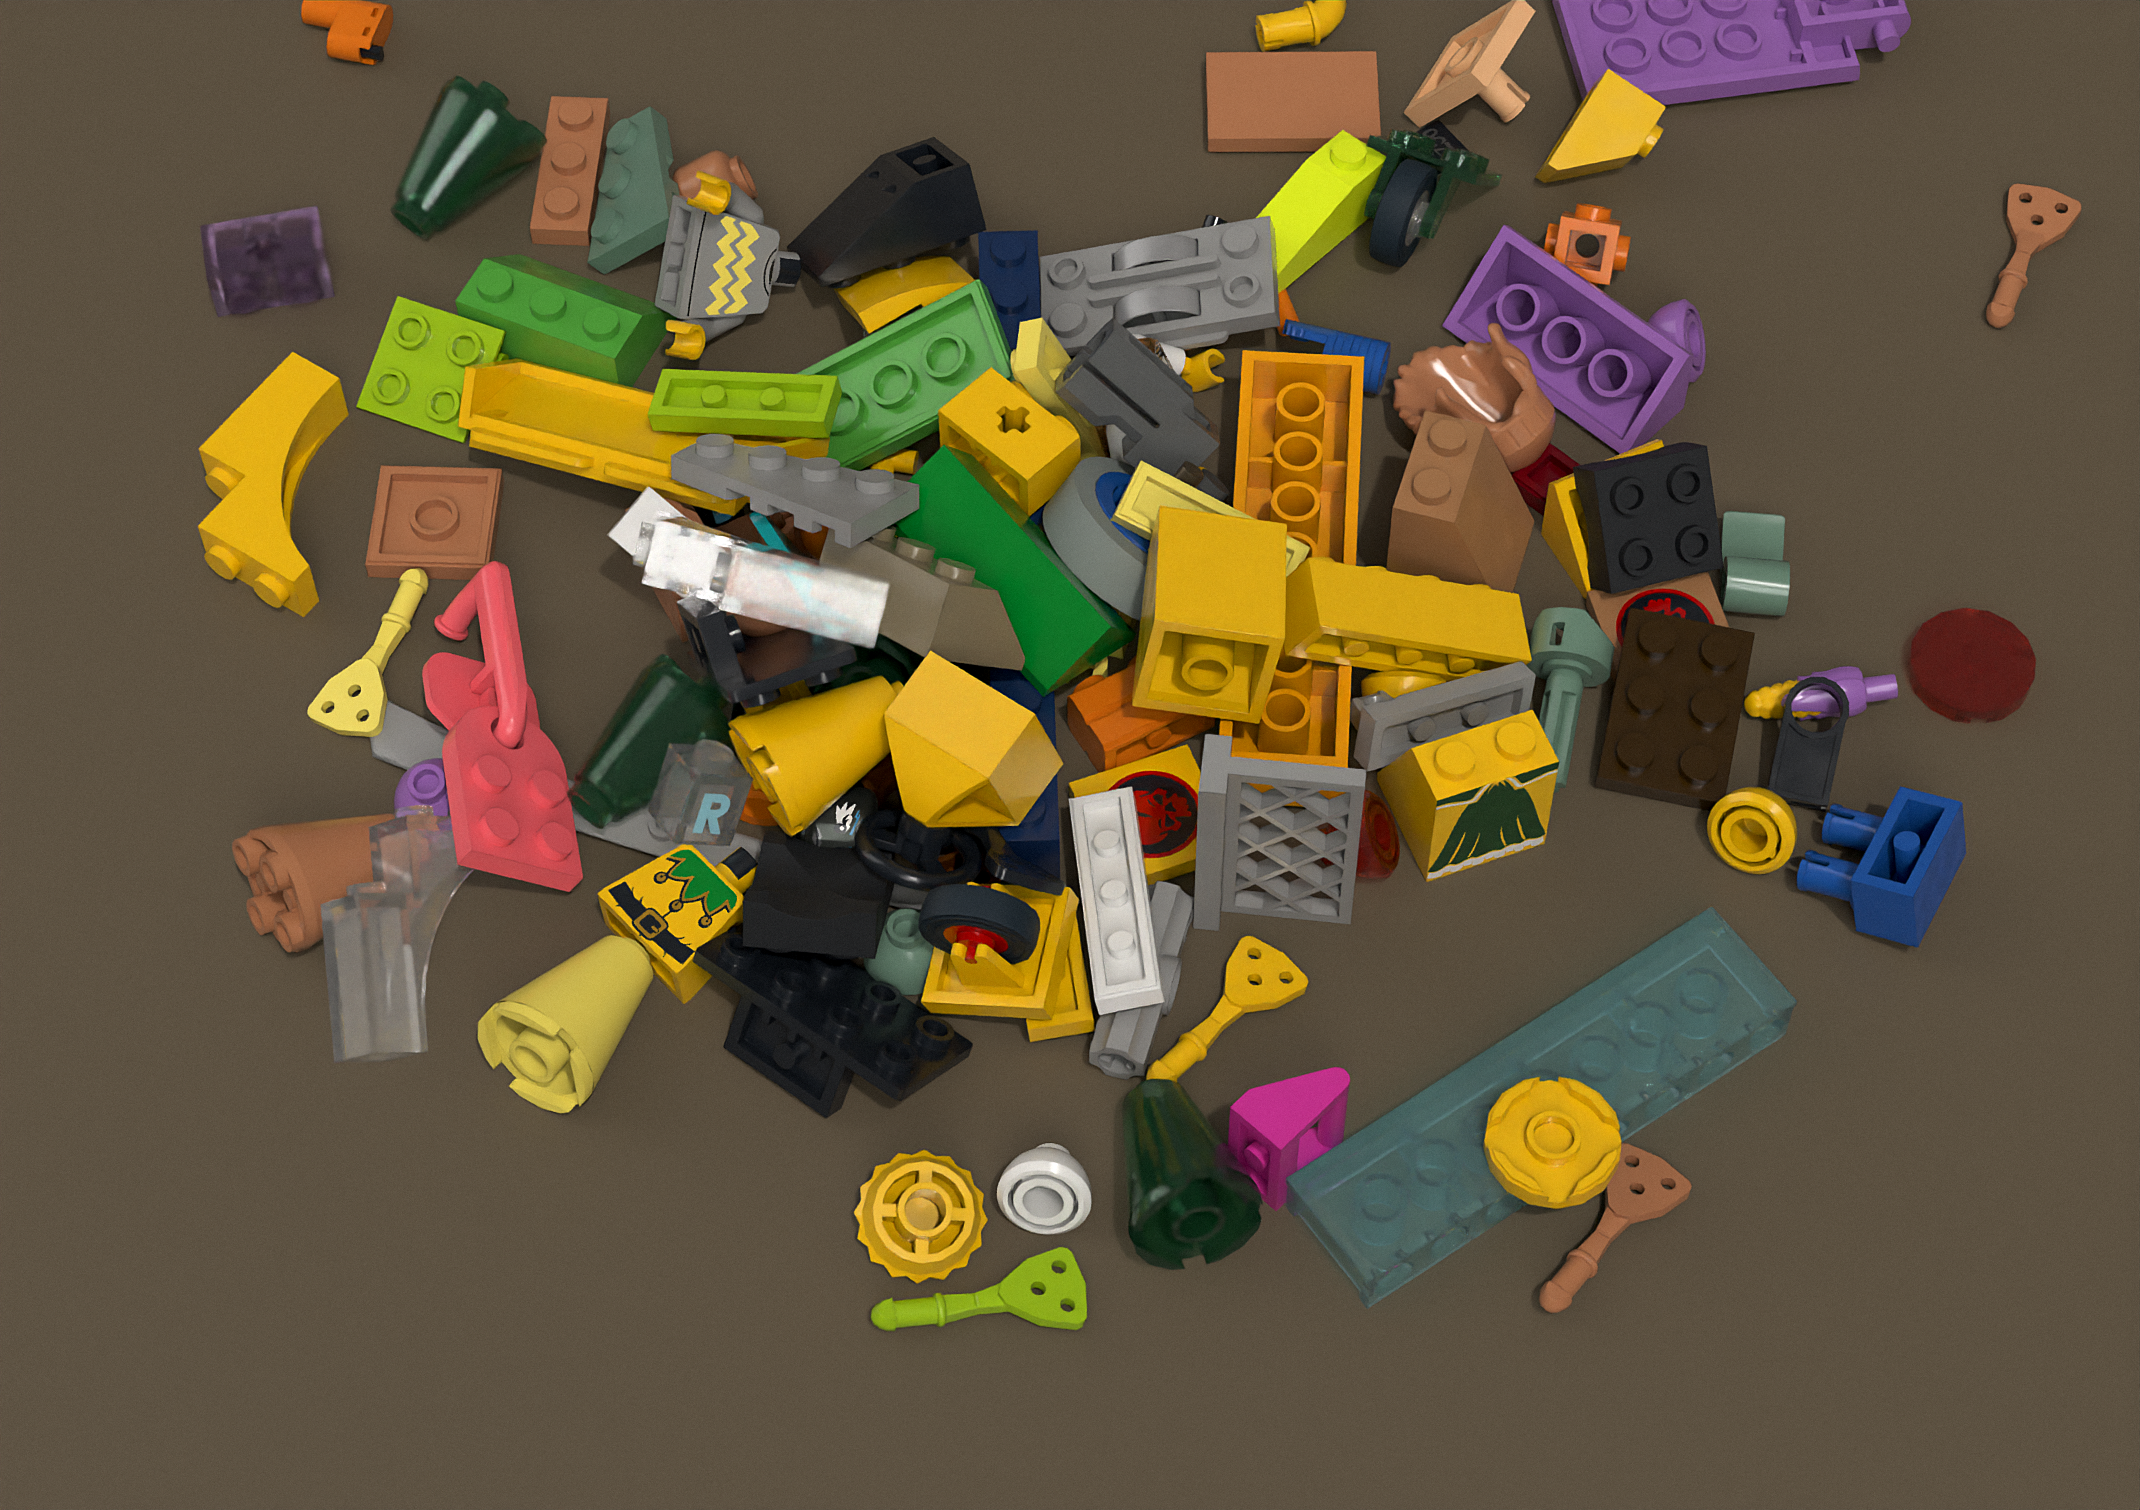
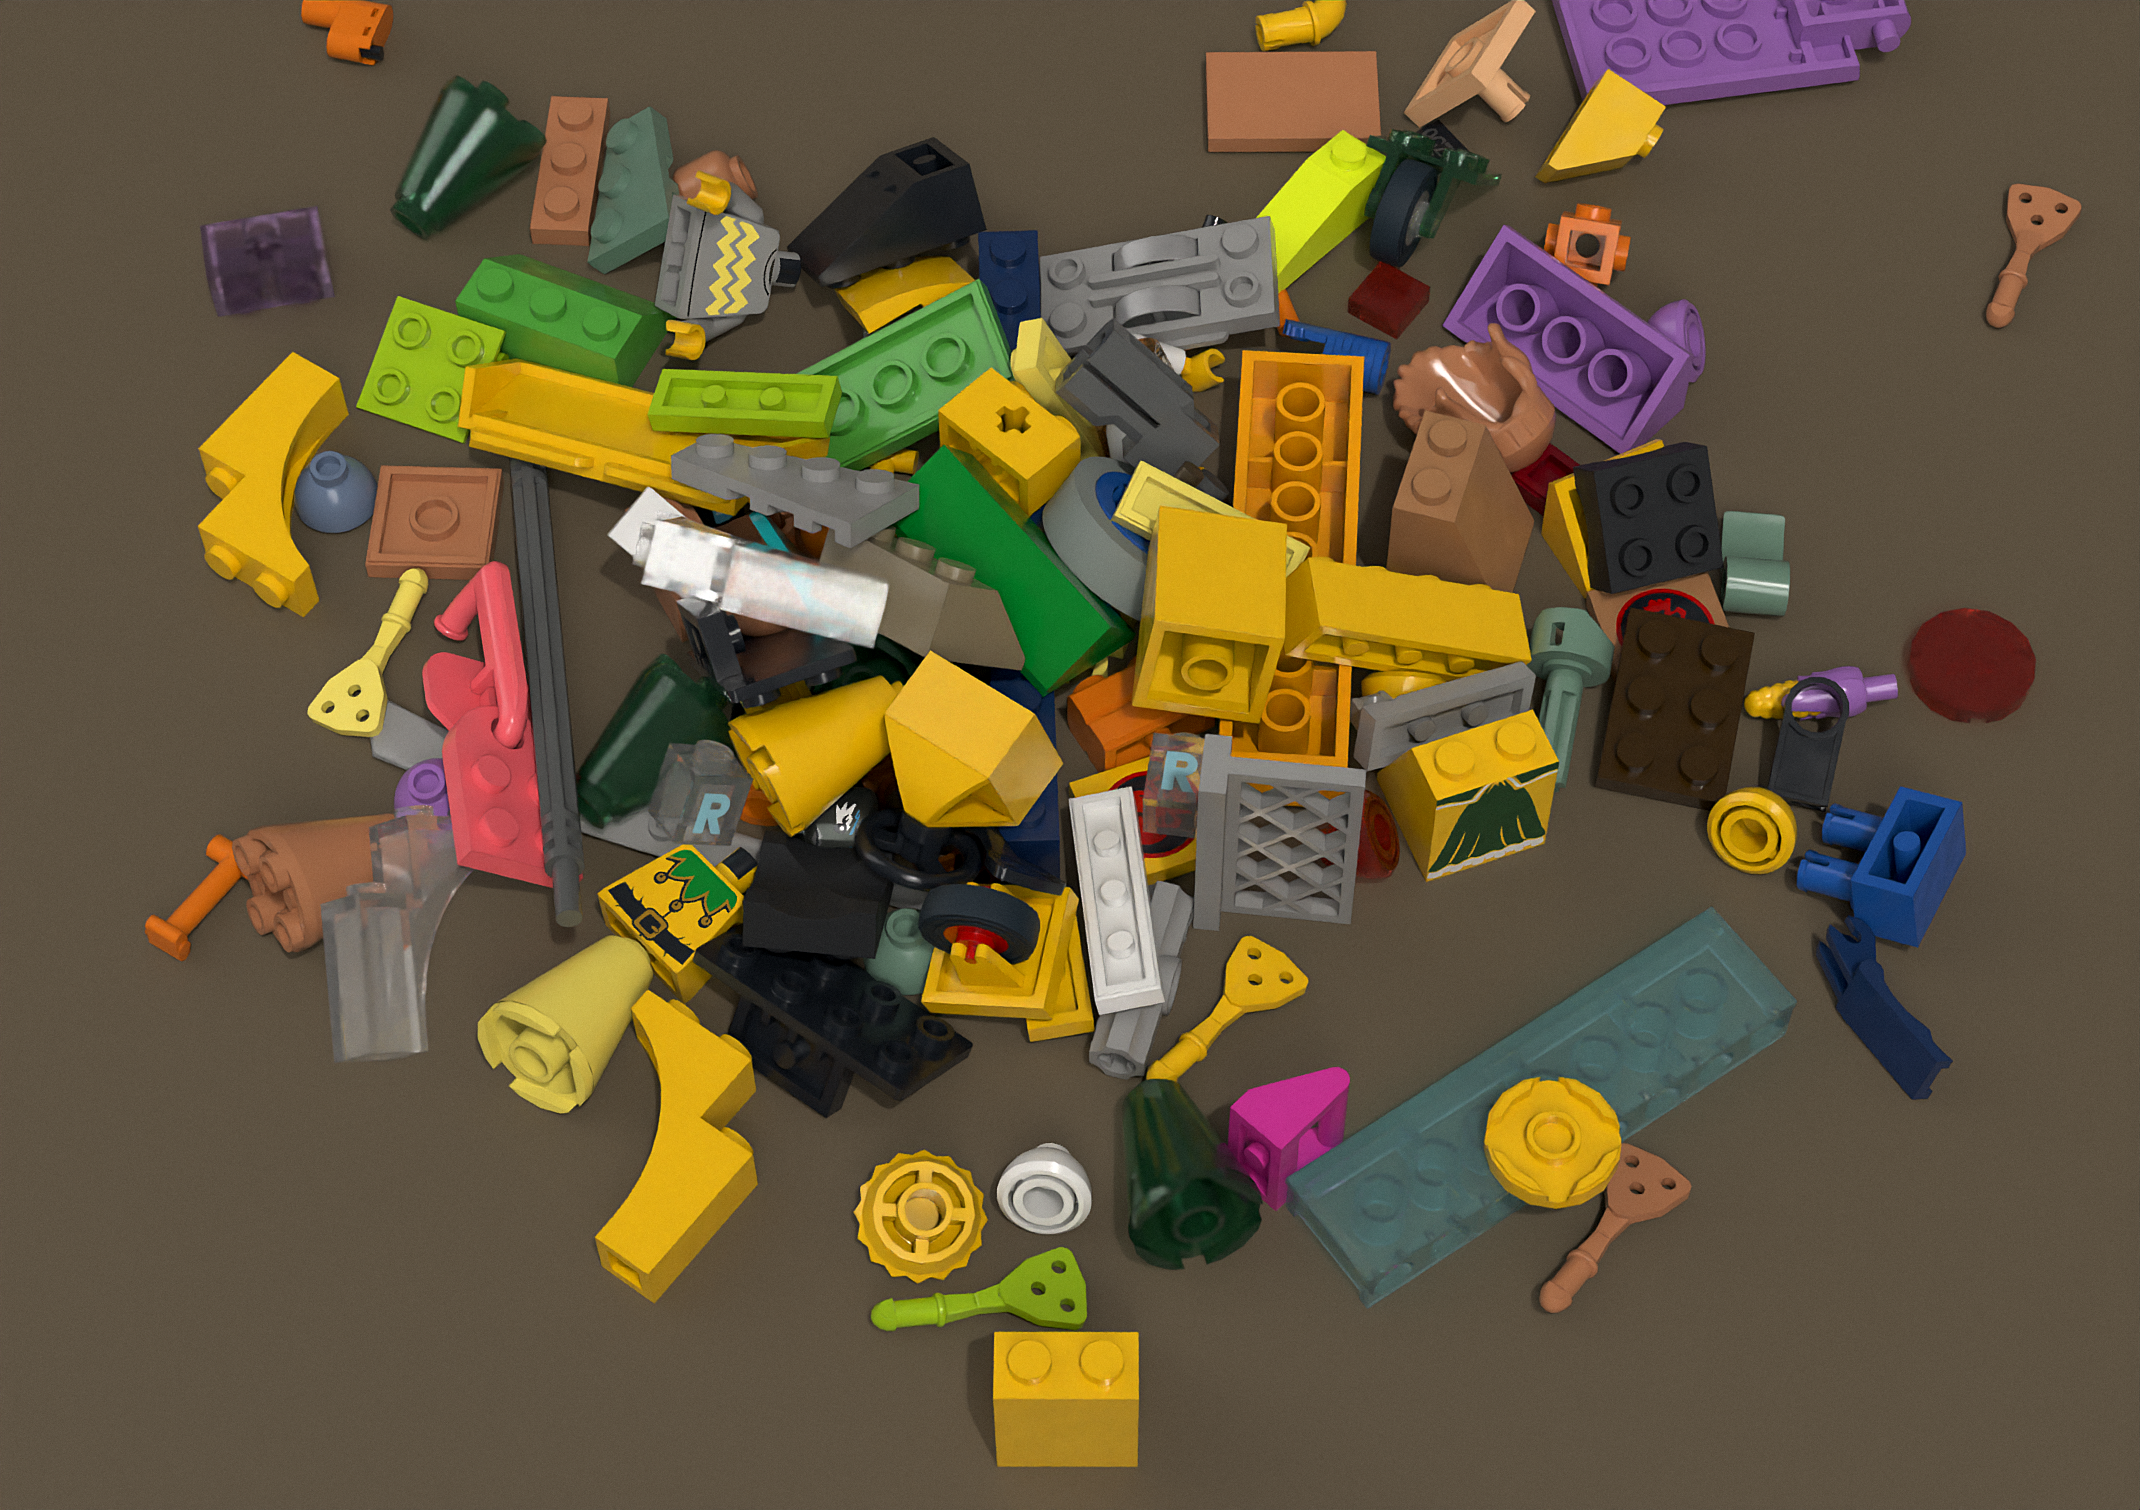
none -> orange piece [145,834,248,961]
none -> sand blue brick [294,451,378,533]
none -> dark grey axle [509,457,585,927]
none -> yellow arch [595,990,758,1303]
none -> yellow slope [993,1331,1139,1467]
none -> clear brick [1143,732,1205,838]
none -> clear red tile [1347,261,1431,340]
none -> dark blue arm [1816,915,1953,1100]

